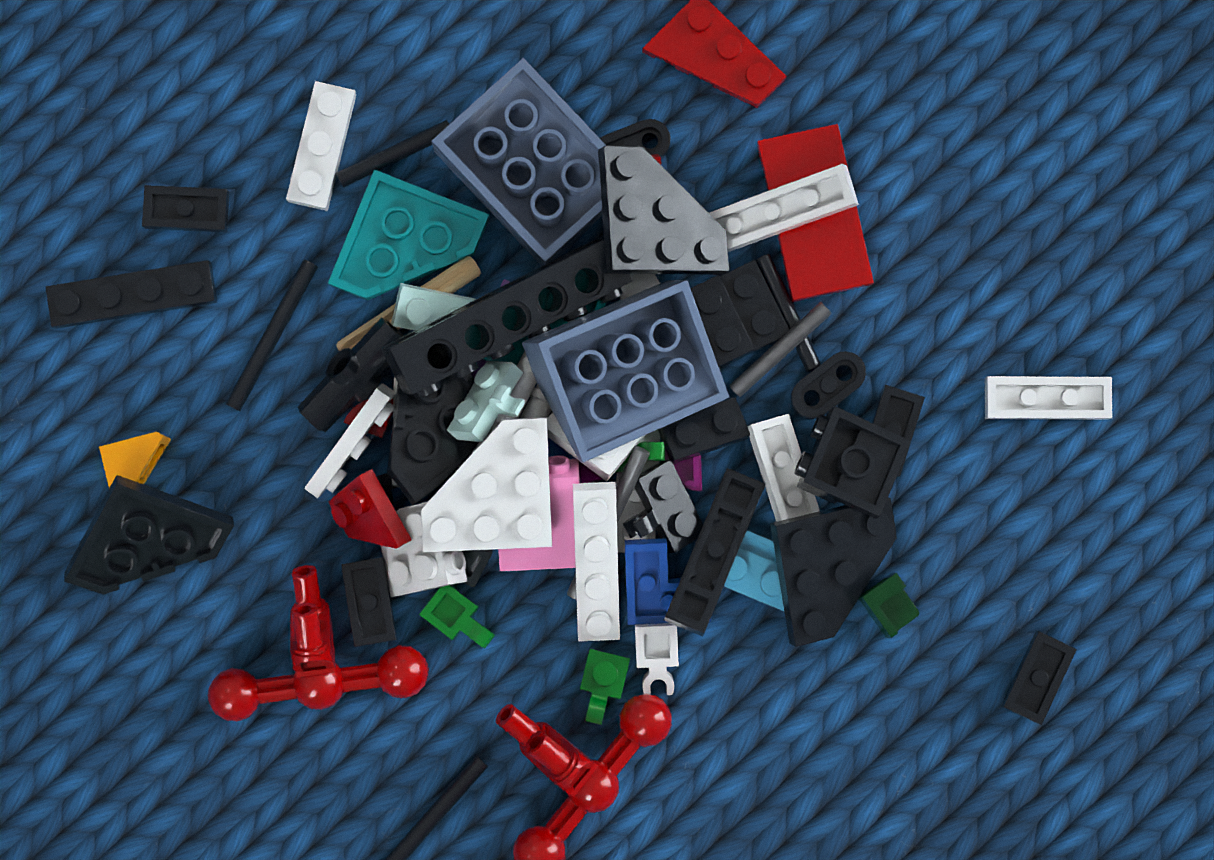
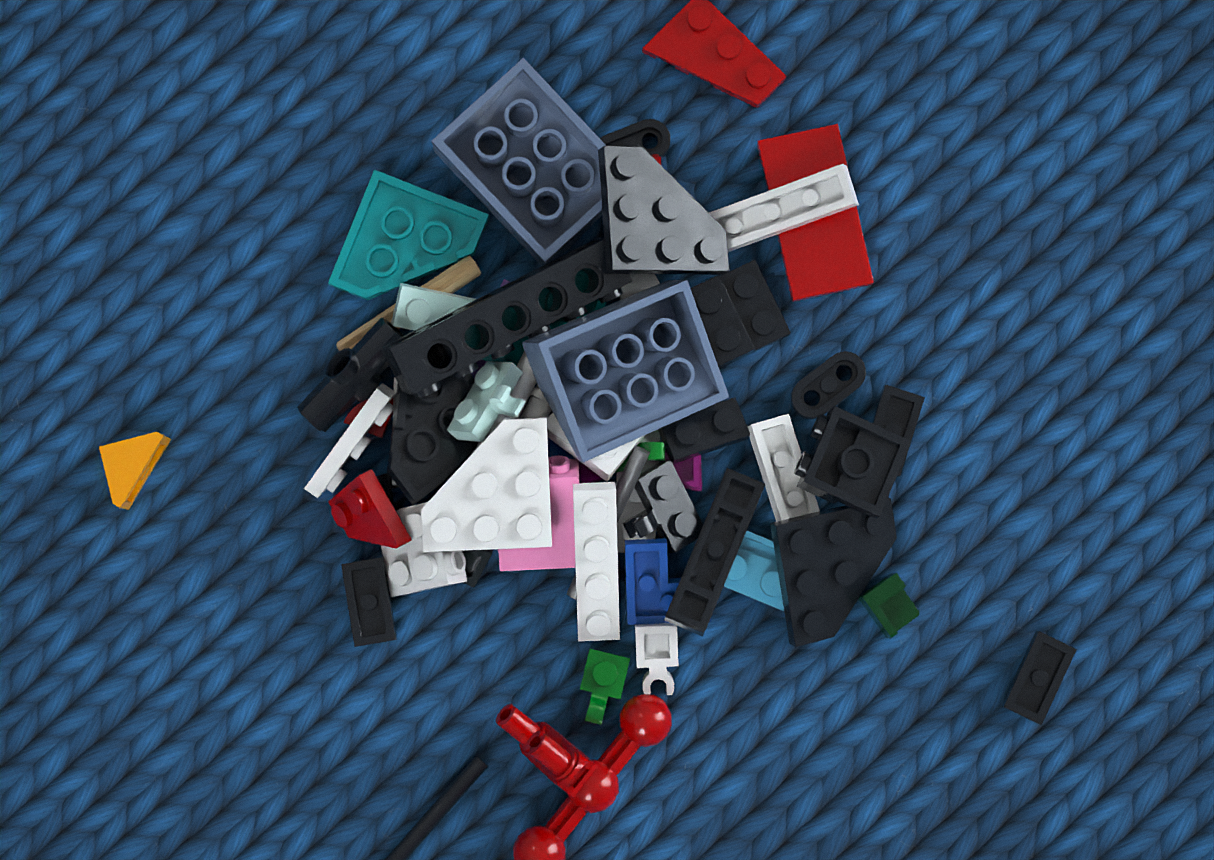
black plate [45,260,217,329] -> none
black plate [64,475,234,595] -> none
black plate [142,185,230,232] -> none
red connector [208,565,429,721] -> none
black bar [226,259,318,411] -> none
white plate [286,81,357,211] -> none
black bar [336,120,449,188] -> none
green plate [419,585,495,648] -> none
flat silver bar [729,302,832,397] -> none
black bar [755,254,821,372] -> none
white plate [985,376,1112,420] -> none

